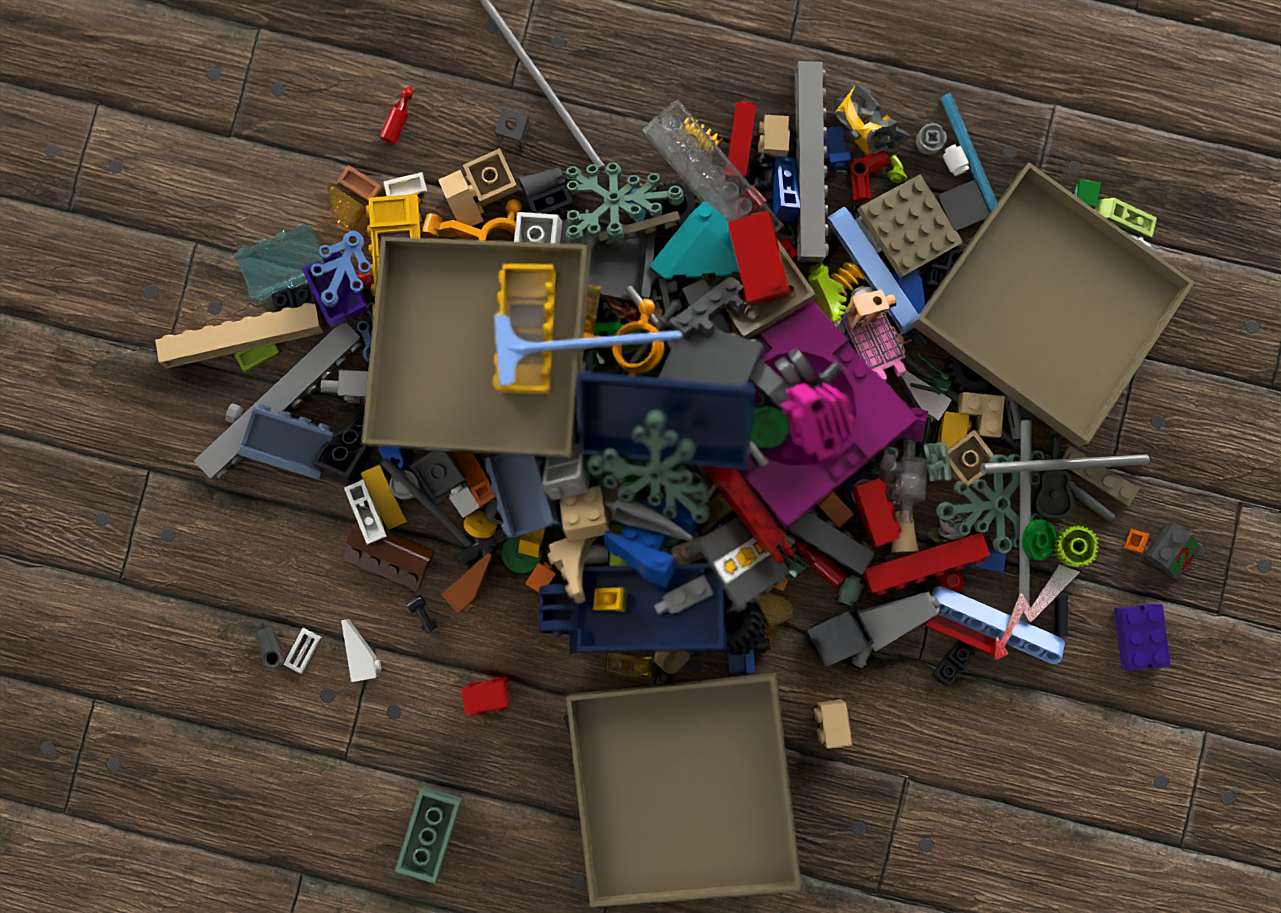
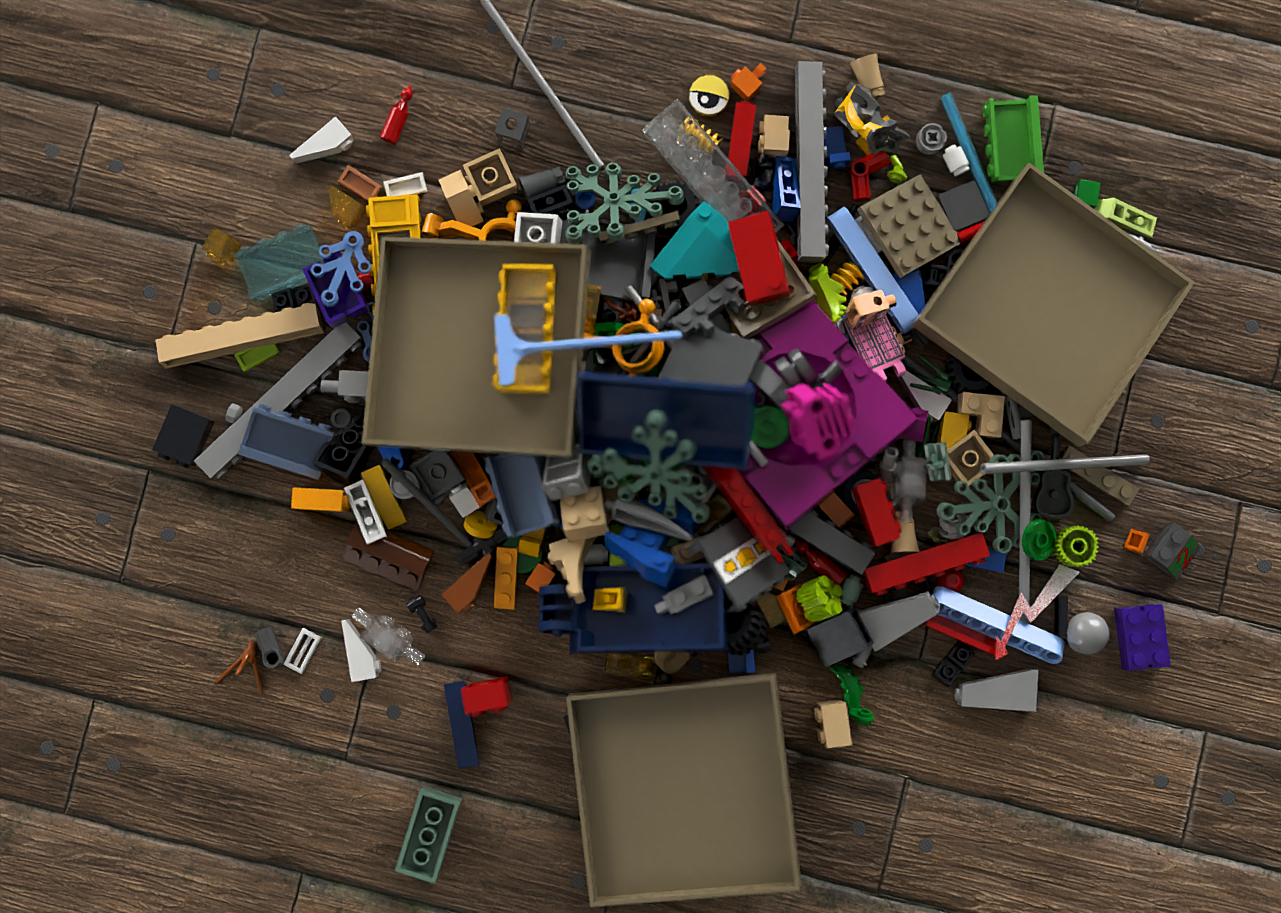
none -> black brick [152,404,215,468]
none -> clear yellow brick [201,227,242,266]
none -> dark orange plant [215,641,263,693]
none -> white slope [289,116,355,164]
none -> light orange brick [291,488,352,512]
none -> dark grey tile [331,409,352,429]
none -> clear brick [351,607,426,666]
none -> dark blue slope [444,681,480,769]
none -> light orange plate [494,546,518,610]
none -> blue tile [575,191,595,211]
none -> tile [689,75,729,116]
none -> orange brick [730,63,766,101]
none -> orange tile [776,581,817,634]
none -> lime brick [796,575,843,622]
none -> green plant [827,663,875,726]
none -> tan plant [850,54,885,99]
none -> light grey slope [954,668,1038,712]
none -> red hinge [957,221,984,244]
none -> bright green panel [983,95,1044,183]
none -> light grey piece [1066,612,1109,655]

